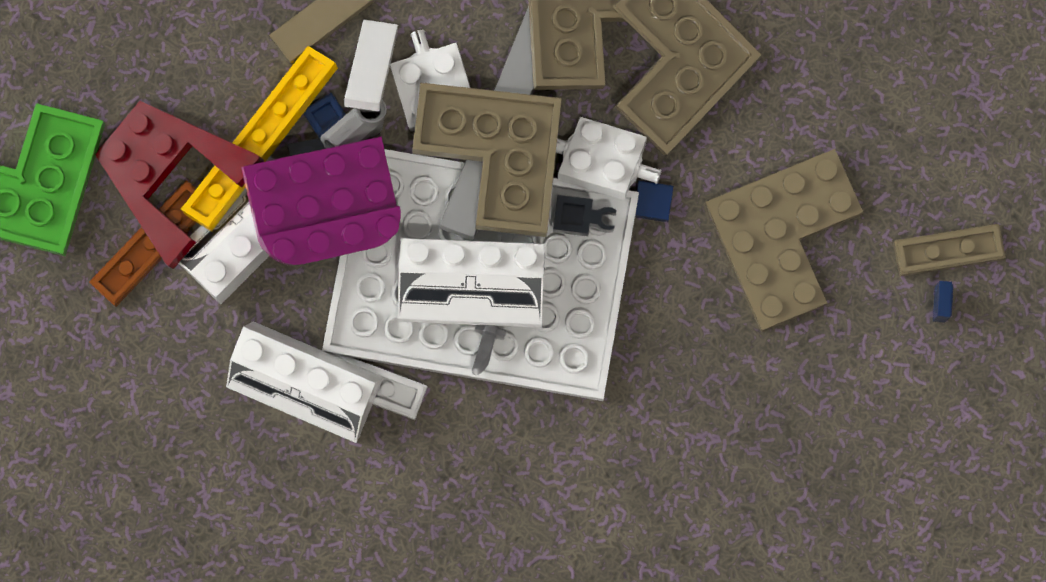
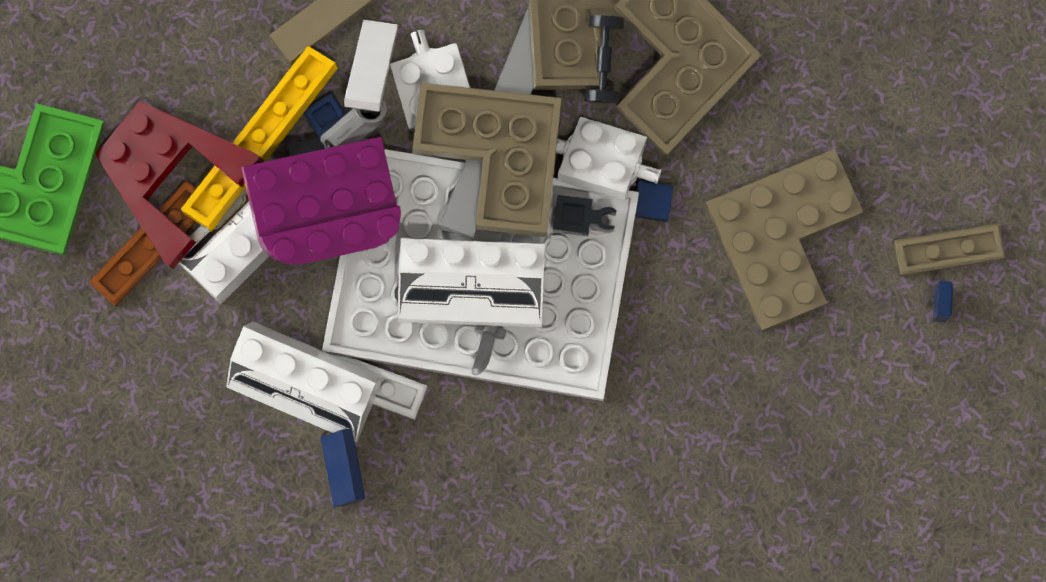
none -> dark blue tile [321,429,365,507]
none -> black wheel [584,15,624,103]

